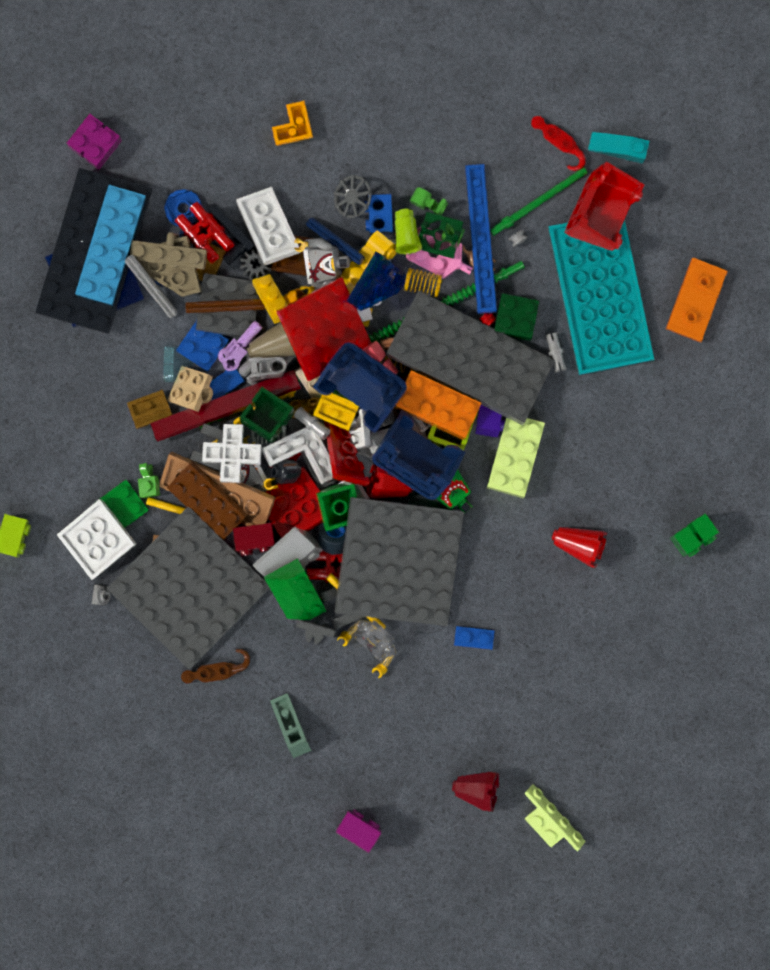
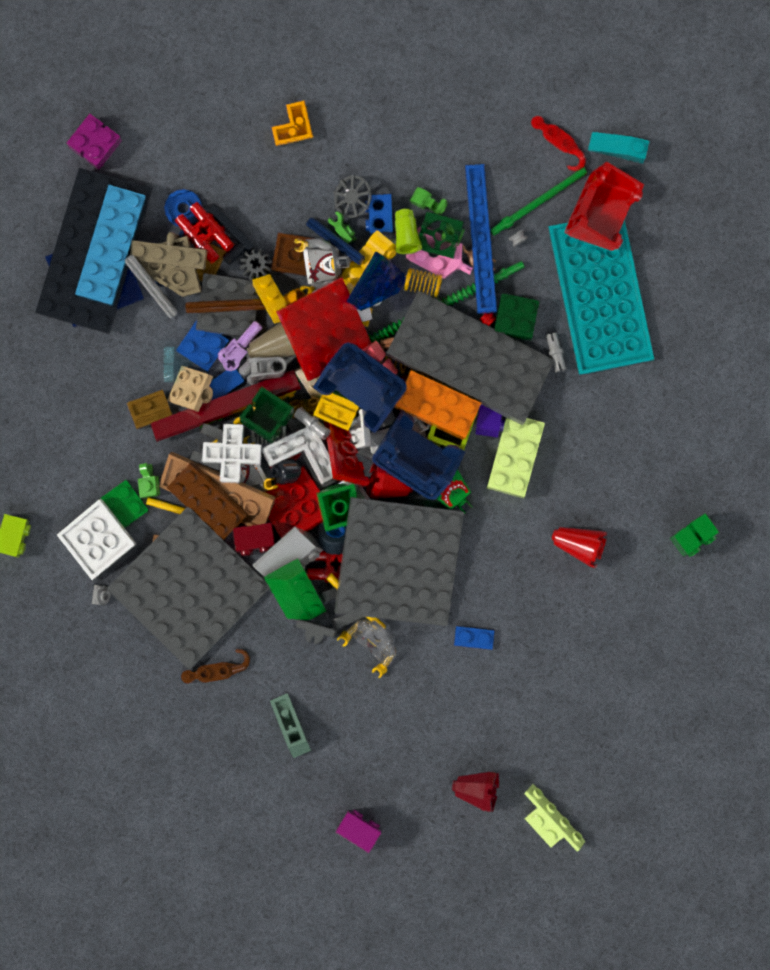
white plate [236,187,300,266] -> none
orange container [666,258,728,343] -> none
none -> bright green plate [328,211,357,244]

